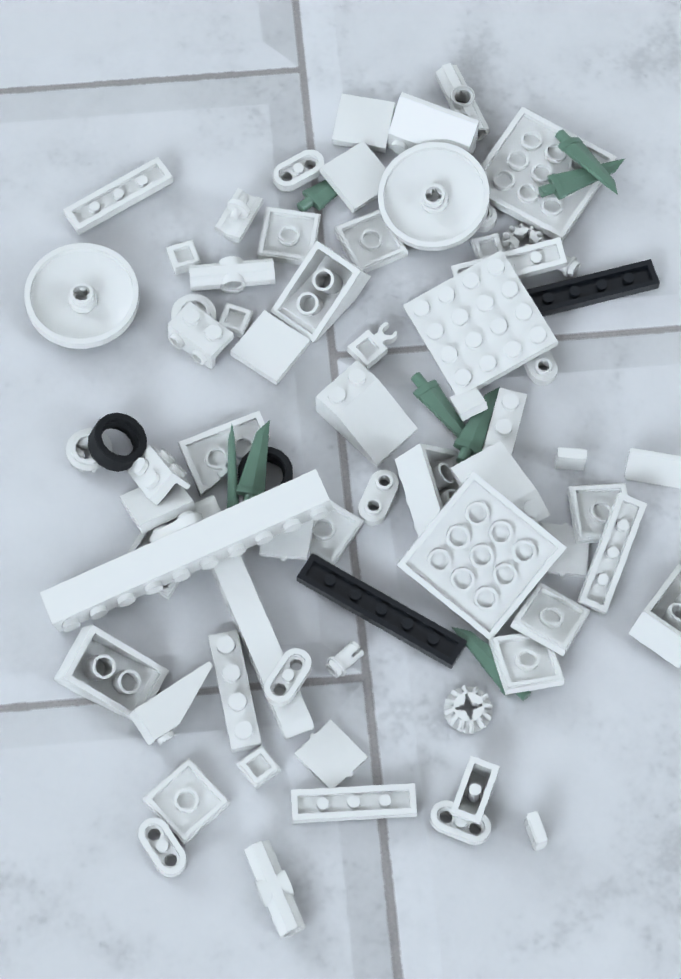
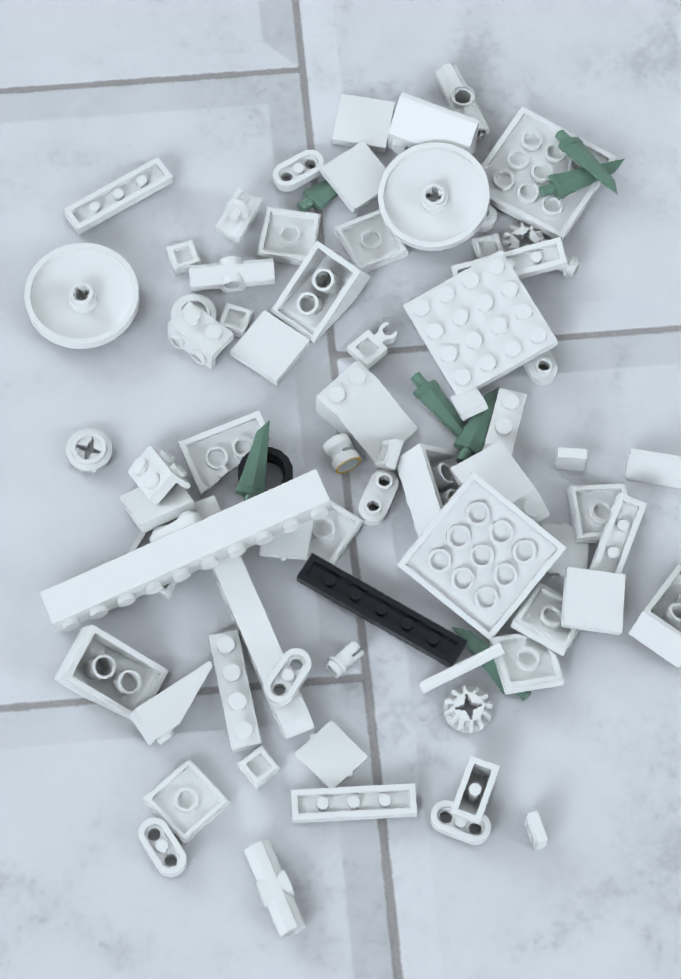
black tyre [88,413,147,472] -> none
sand green bar [227,425,240,508] -> none
black plate [527,259,660,317] -> none
none -> white wheel [323,433,361,474]
none -> white tile [375,438,403,470]
none -> white bar [419,642,506,693]
none -> white tile [561,566,626,635]

